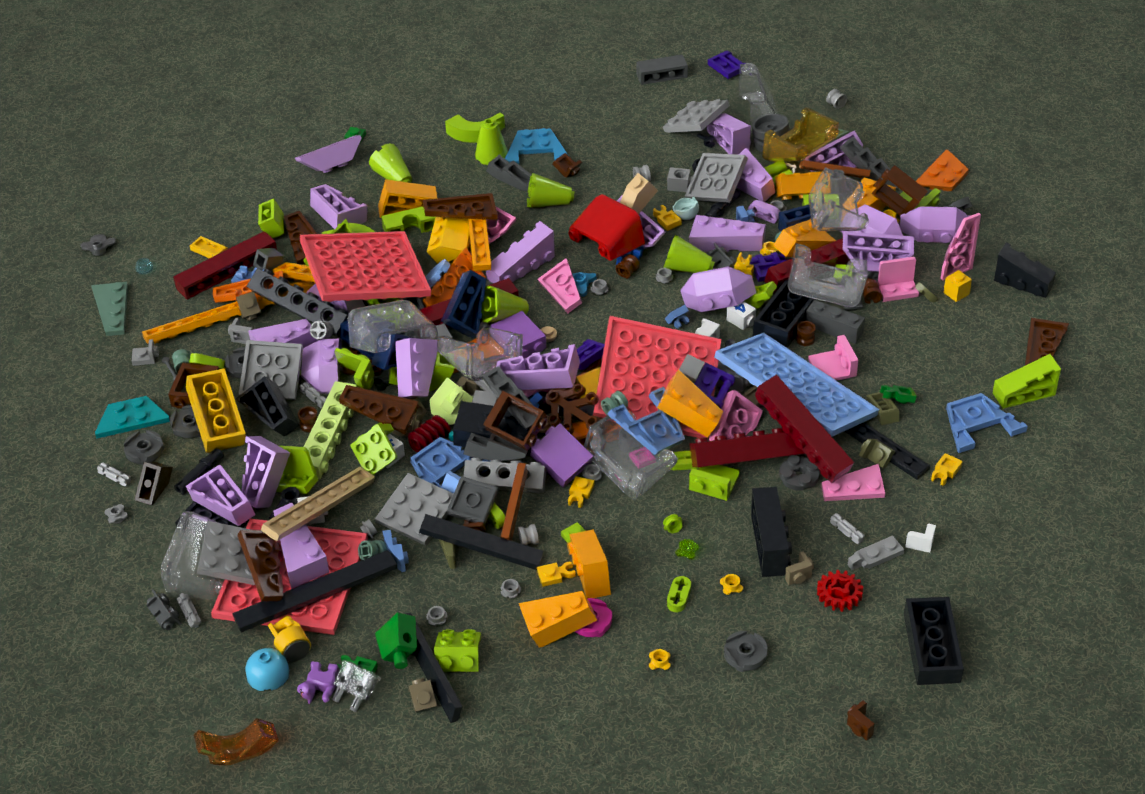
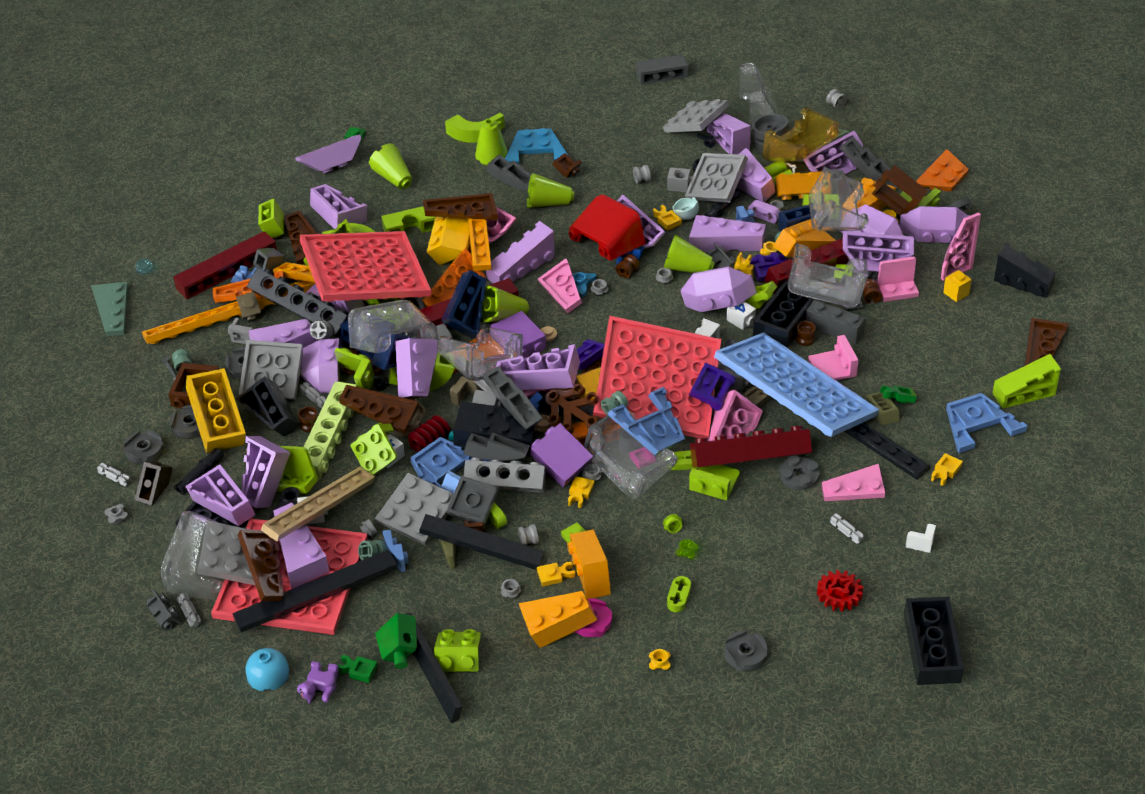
flat silver plate [81,234,116,256] -> none
teal wing [95,396,170,439] -> none
light grey bracket [131,339,159,366] -> none
lime beam [189,353,225,369] -> none
yellow plate [190,236,228,258] -> none
clear orange arch [193,718,279,765] -> none
yellow piece [268,616,311,662] -> none
clear piece [332,660,381,712] -> none
light orange wedge [378,179,437,218] -> none
dark tan bracket [408,678,437,712] -> none
light blue tile [425,259,450,288] -> none
light grey plate [426,606,447,626] -> none
yellowish green piece [429,377,473,425] -> none
reddish brown window [483,391,547,451] -> none
dark orange tile [501,462,528,541] -> none
tan slope [620,173,658,214] -> none
light orange wedge [657,369,723,438] -> none
medium blue tile [665,305,689,329] -> none
light grey brick [679,354,705,383] -> none
dark purple plate [708,50,750,79] -> none
yellow plate [720,574,743,595] -> none
black brick [751,487,792,577] -> none
dark red brick [755,374,854,483] -> none
dark tan bracket [785,551,814,585] -> none
dark orange tile [799,160,871,178] -> none
light grey hinge [847,536,904,570] -> none
reddish brown bracket [847,700,875,741] -> none
olive bracket [859,438,895,468] -> none
olive tile [915,282,938,302] -> none

